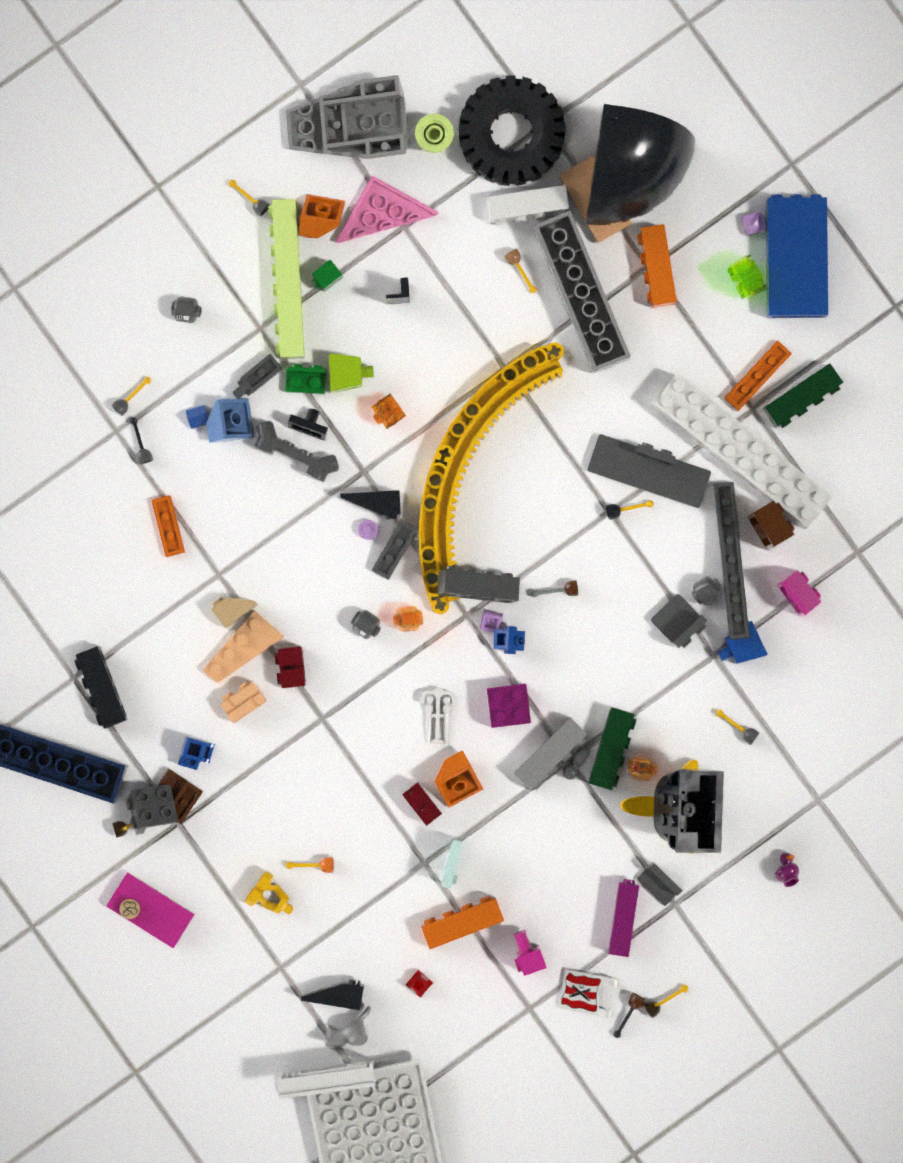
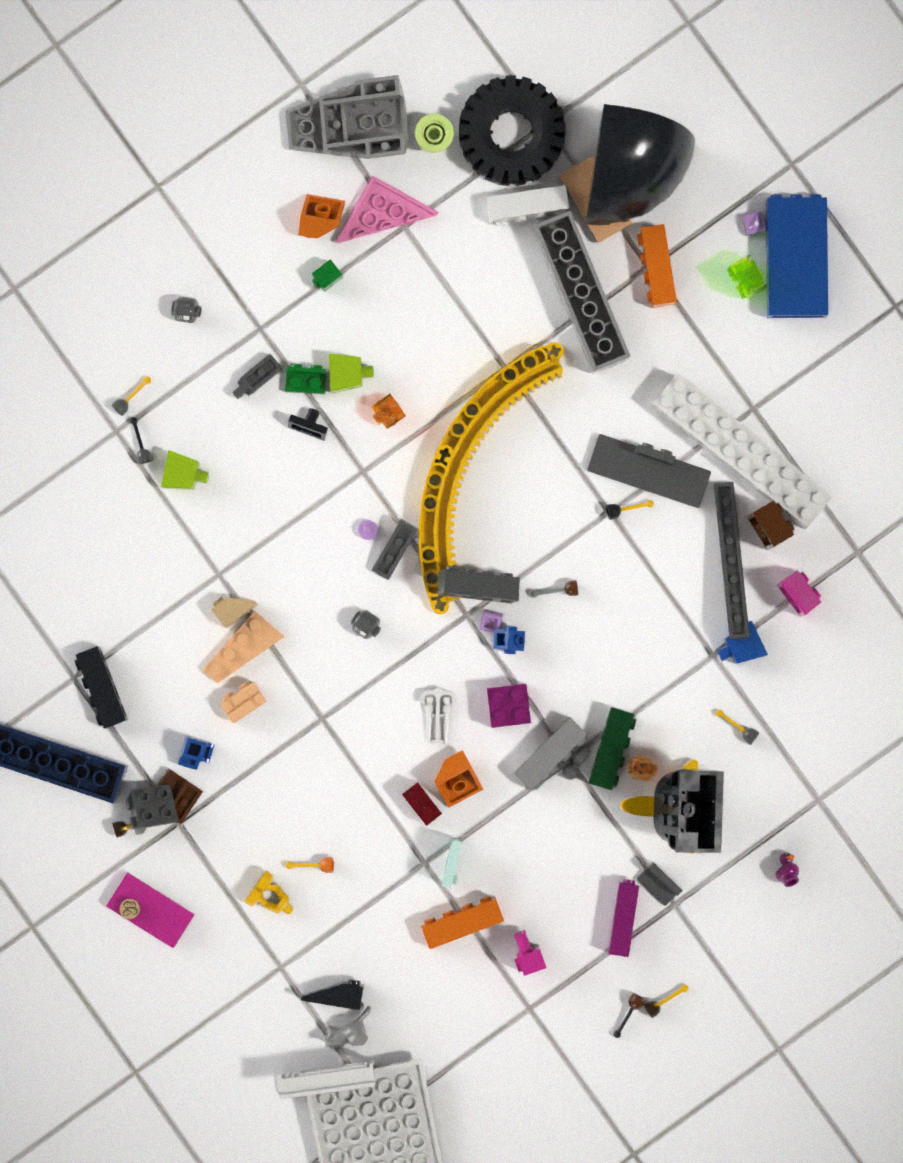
orange tile [151,495,186,558] -> none
blue slope [186,405,208,429] -> none
medium blue slope [206,398,254,443] -> none
hinge [229,180,270,217] -> none
dark grey plate [254,421,339,483] -> none
yellowish green brick [268,199,305,360] -> none
dark red piece [274,646,306,688] -> none
black slope [340,490,401,520] -> none
black panel [385,277,410,304] -> none
clear orange head [393,605,423,632] -> none
red tile [405,969,433,998] -> none
hinge [504,248,537,293] -> none
flag [558,969,618,1019] -> none
dark grey bracket [651,594,708,648] -> none
dark grey head [691,576,722,606] -> none
orange tile [724,340,792,411] -> none
dark green brick [763,363,844,428] -> none
none -> lime torso [161,450,209,490]

